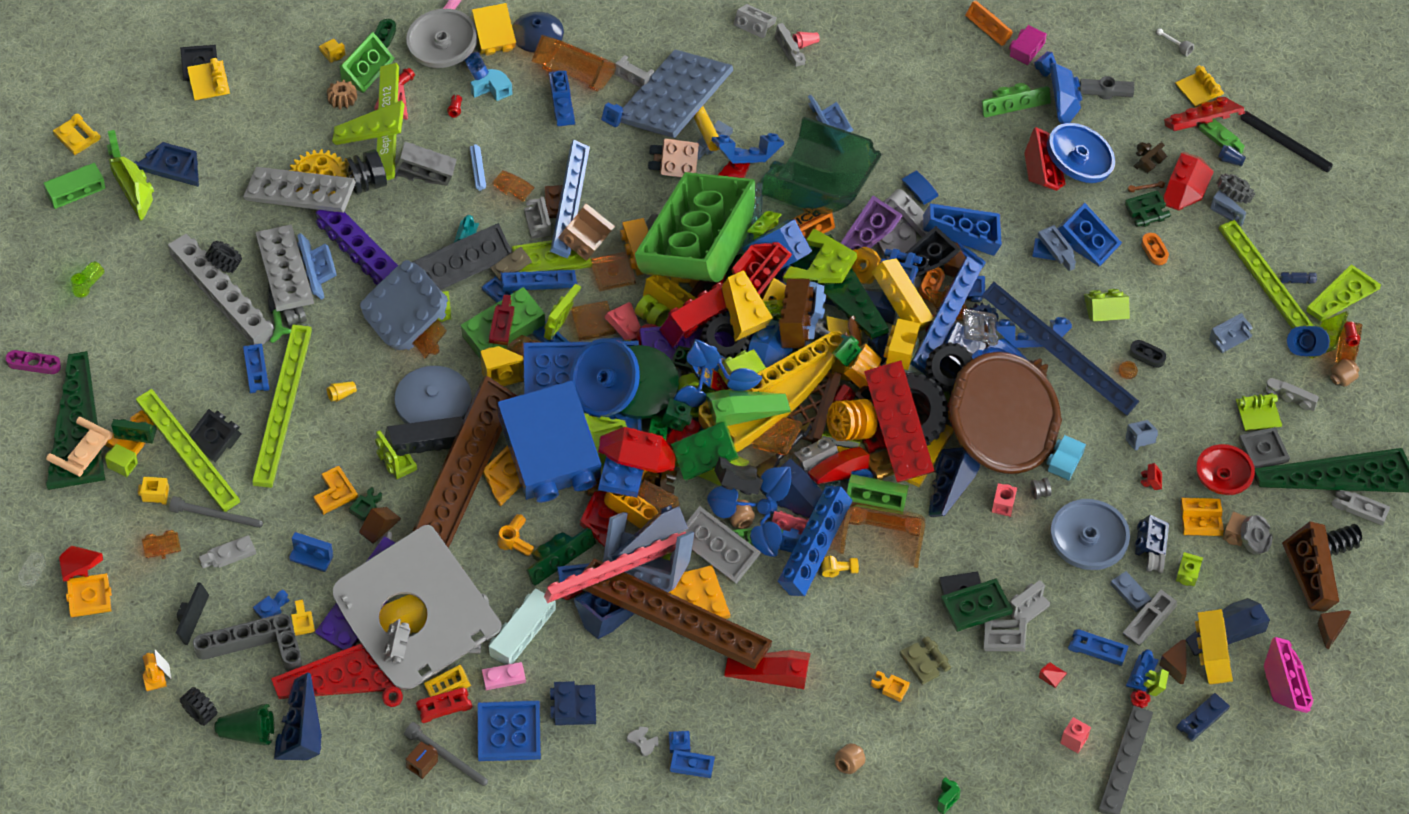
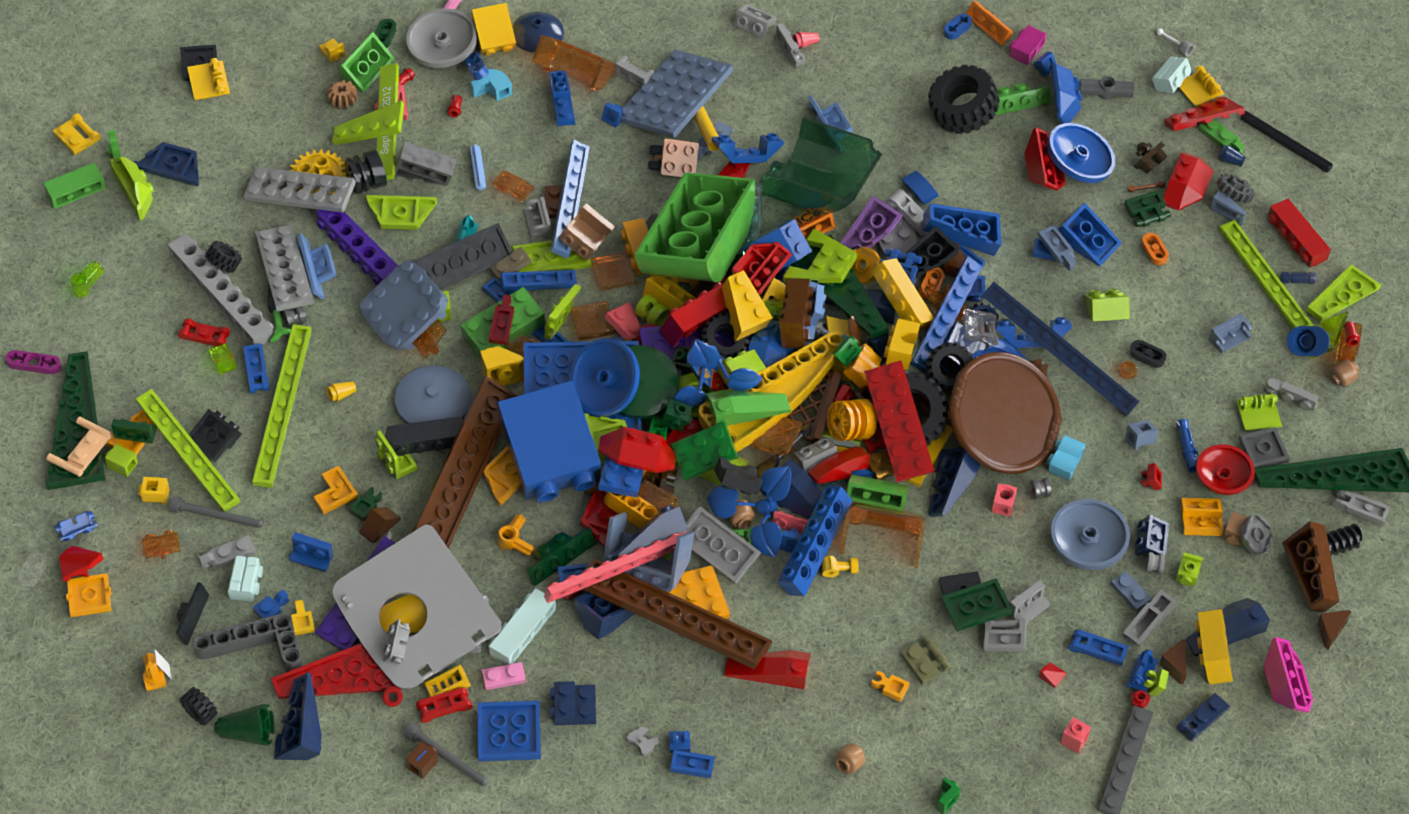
lime hinge [747,211,782,240] -> none
none -> hinge [54,511,98,541]
none -> red plate [178,318,231,348]
none -> clear neon green bracket [208,343,237,375]
none -> light aqua brick [228,556,263,602]
none -> lime wing [366,195,437,230]
none -> black tyre [928,65,1000,134]
none -> blue beam [944,14,972,40]
none -> light aqua brick [1152,56,1191,94]
none -> blue pin [1176,419,1198,473]
none -> red brick [1267,198,1331,268]

